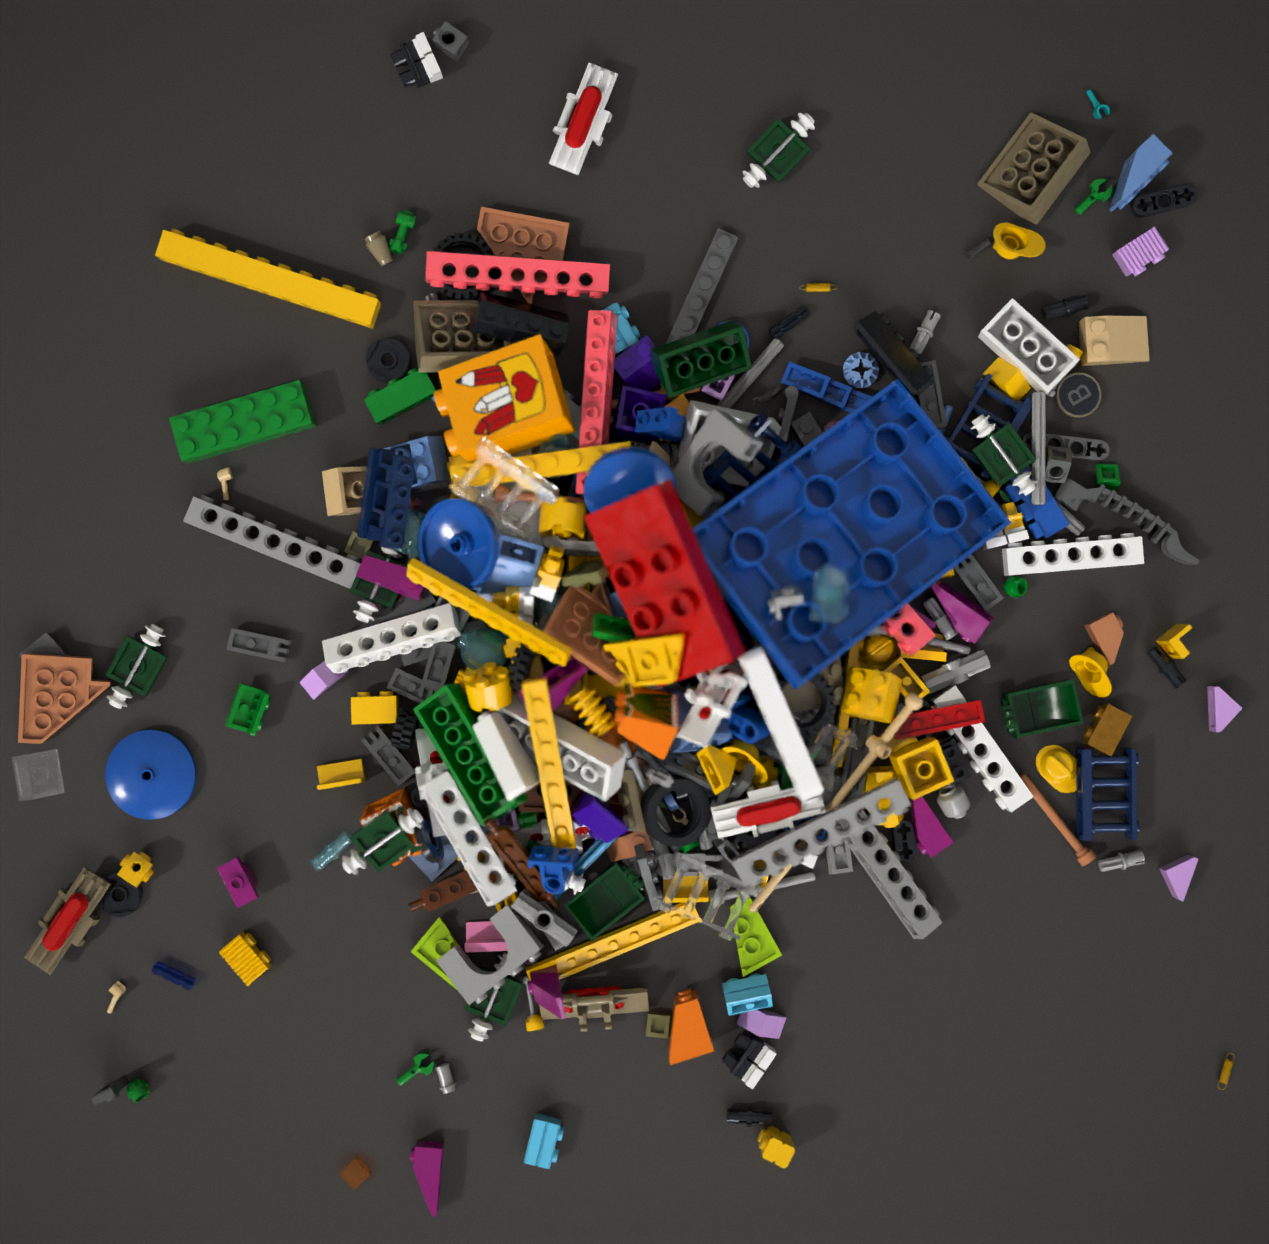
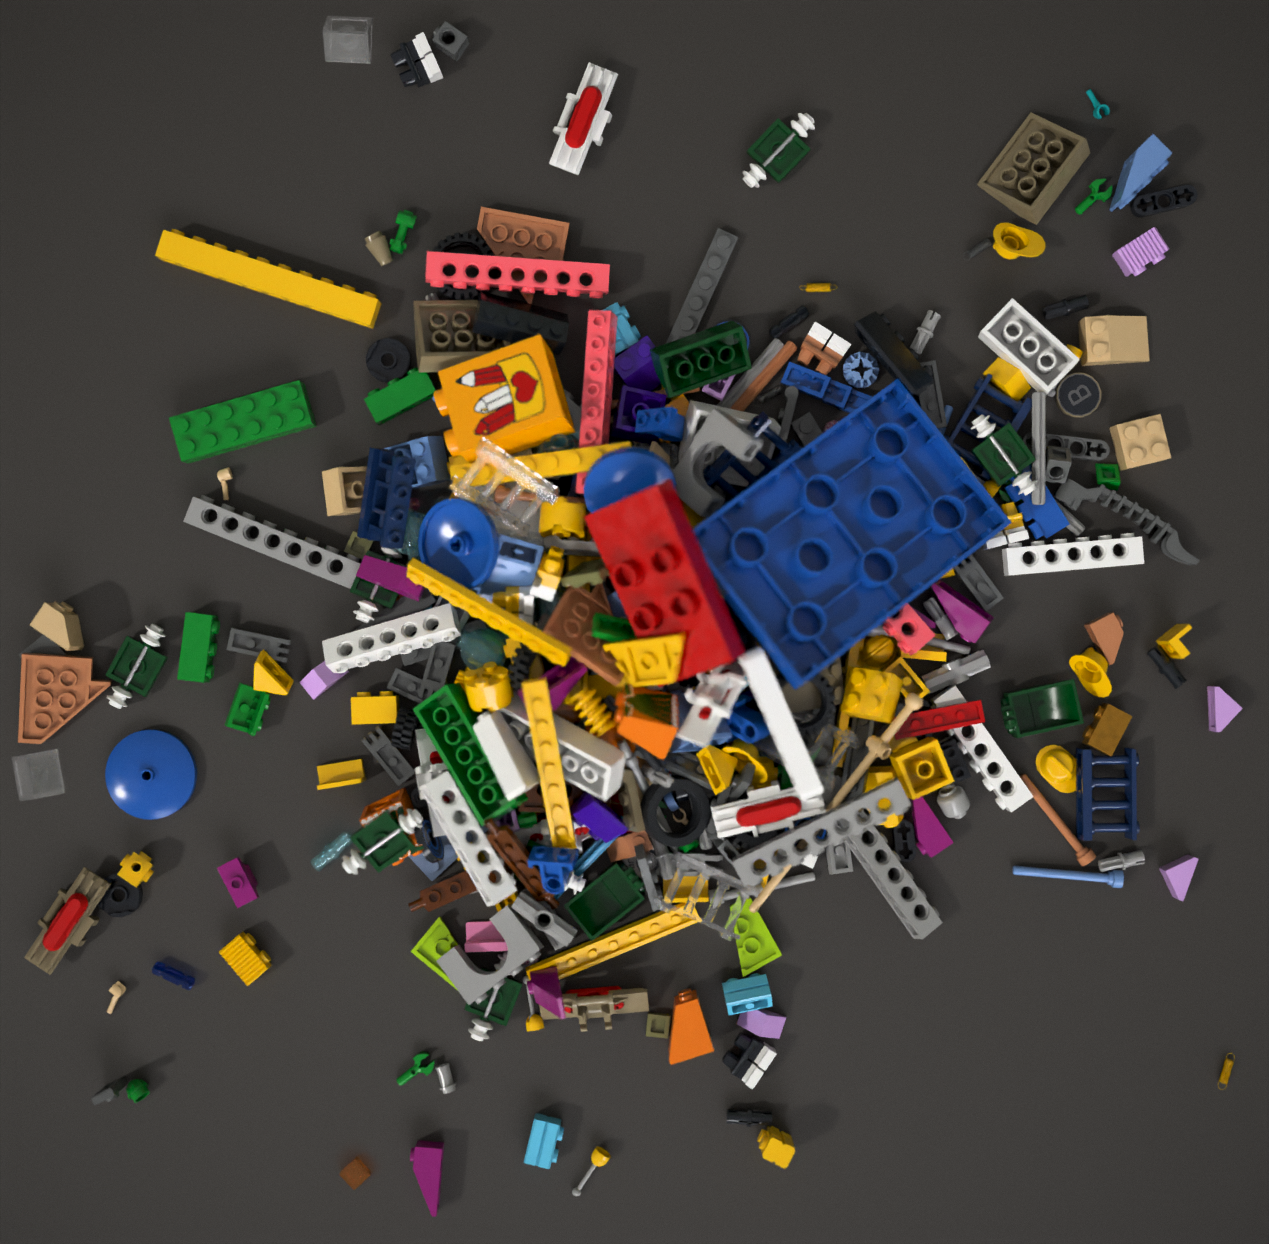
light grey bracket [768,586,804,620] -> none
clear light blue slope [810,564,850,624] -> none
green plate [1004,575,1027,598] -> none
none -> tan slope [30,601,84,651]
none -> green brick [177,612,220,683]
none -> yellow slope [253,650,294,696]
none -> clear slope [322,16,373,64]
none -> yellow hinge [572,1146,611,1197]
none -> nougat axle [730,341,797,412]
none -> nougat hips [797,322,851,375]
none -> medium blue piece [1012,866,1124,888]
none -> tan brick [1110,414,1171,471]

